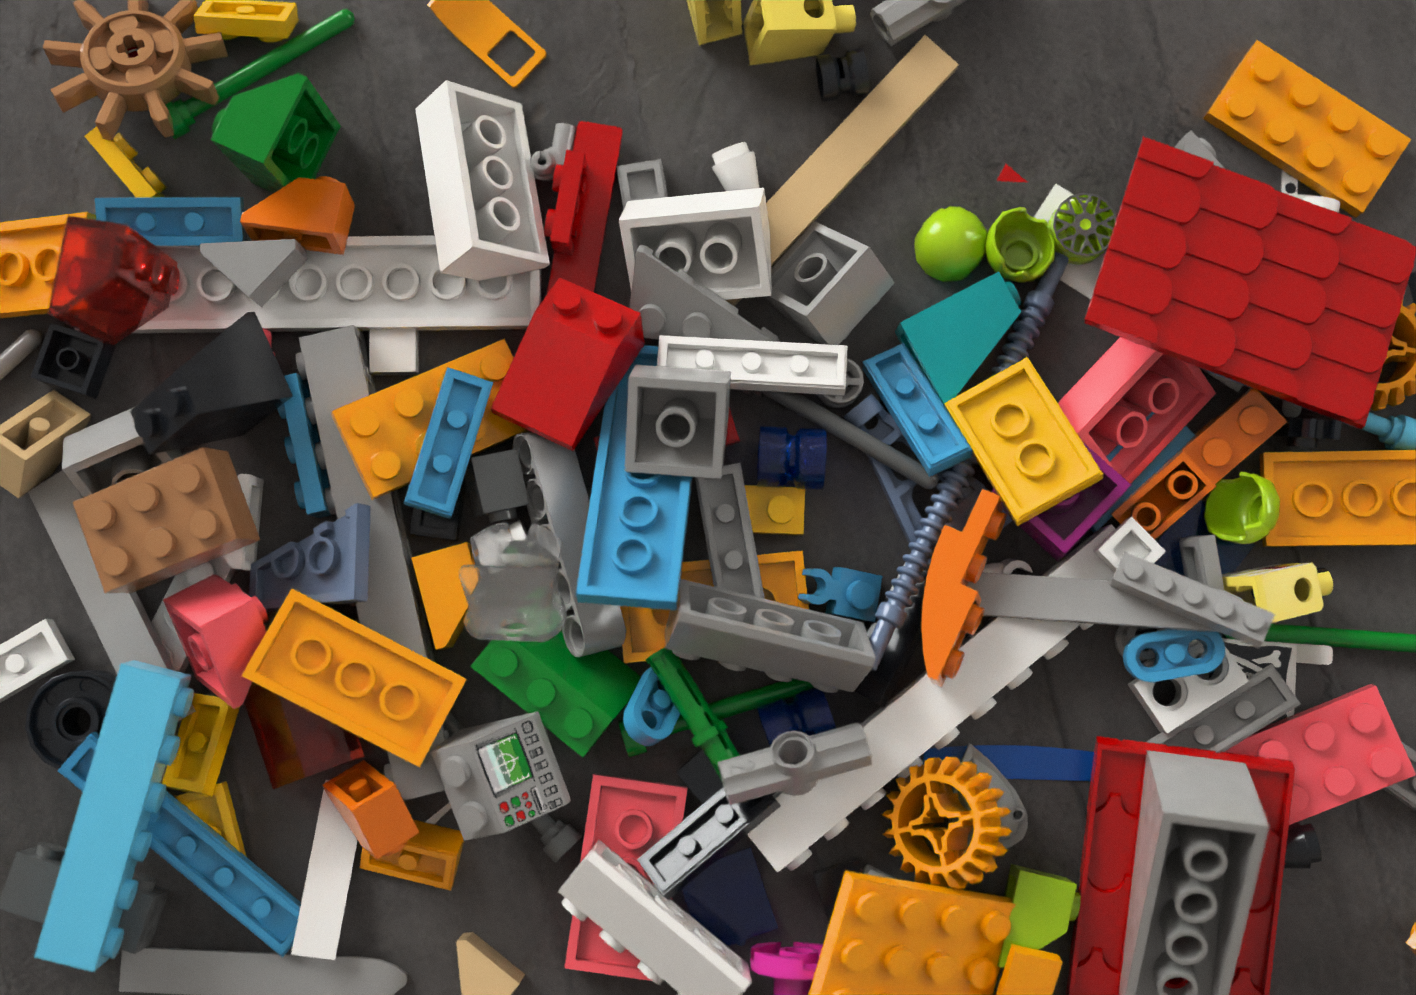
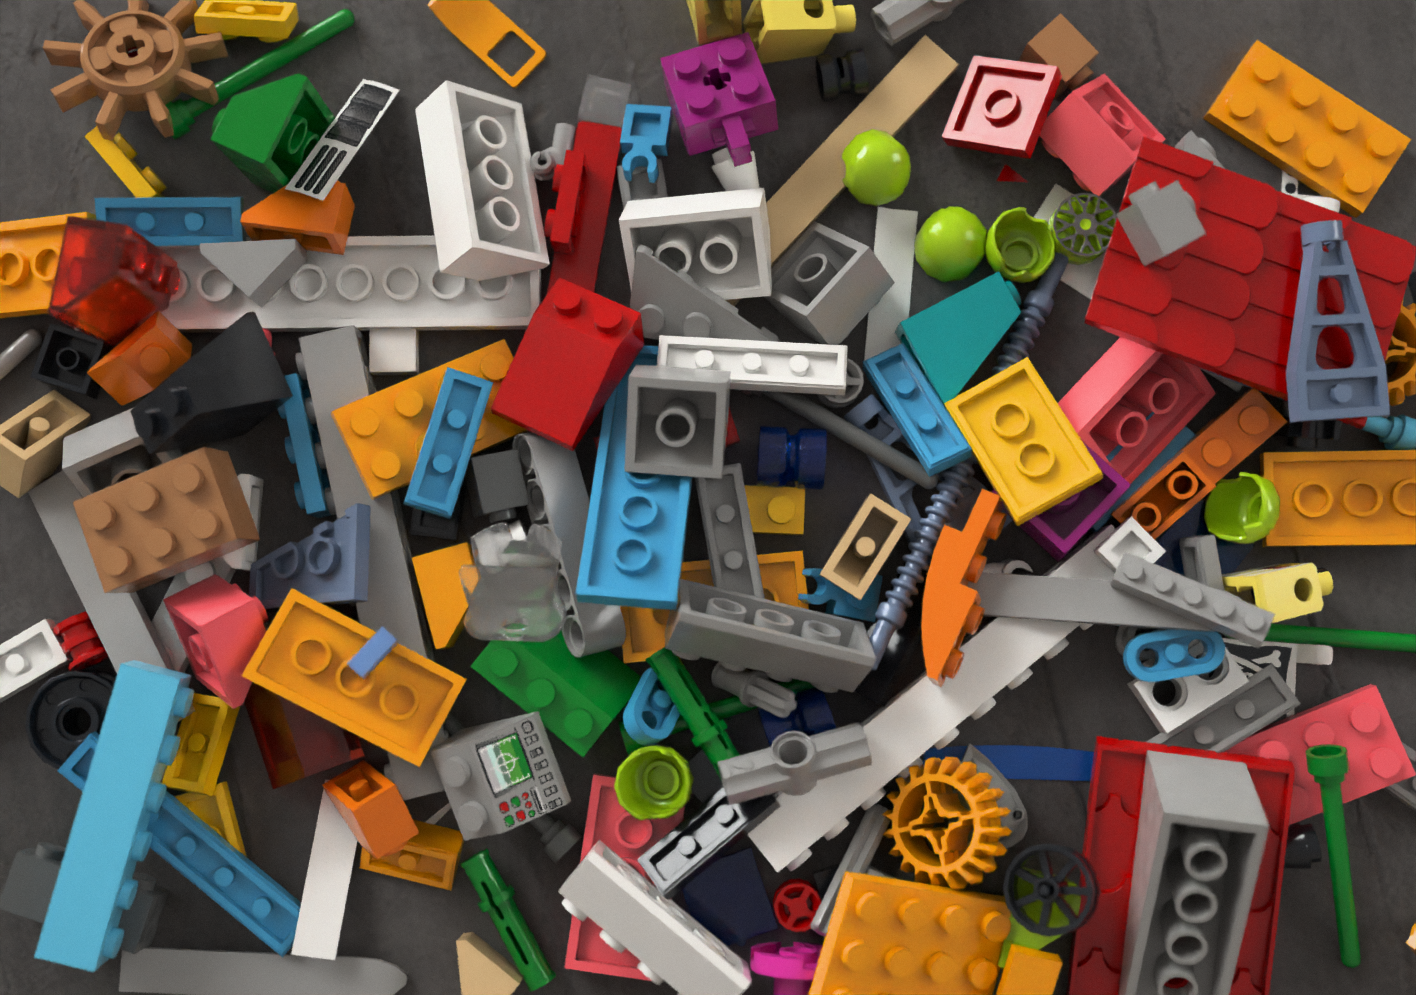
none -> red bush [53,611,109,672]
none -> orange slope [87,311,192,406]
none -> sticker [285,79,399,201]
none -> medium blue tile [347,626,398,679]
none -> green pin [460,848,556,992]
none -> clear tile [577,75,633,129]
none -> lime hair [614,745,694,821]
none -> dark azure plate [620,104,673,183]
none -> magenta hinge [660,32,778,167]
none -> light grey axle [711,662,797,718]
none -> red wheel [773,878,822,932]
none -> light grey axle [811,803,891,937]
none -> tan slope [819,493,911,600]
none -> lime hair [842,129,911,206]
none -> white sticker [864,207,918,361]
none -> plate [942,56,1062,159]
none -> black wheel [1003,844,1100,937]
none -> medium nougat brick [1019,13,1099,99]
none -> coral slope [1039,73,1166,196]
none -> light grey brick [1116,180,1206,266]
none -> sand blue plate [1286,220,1390,422]
none -> green piece [1306,744,1361,968]

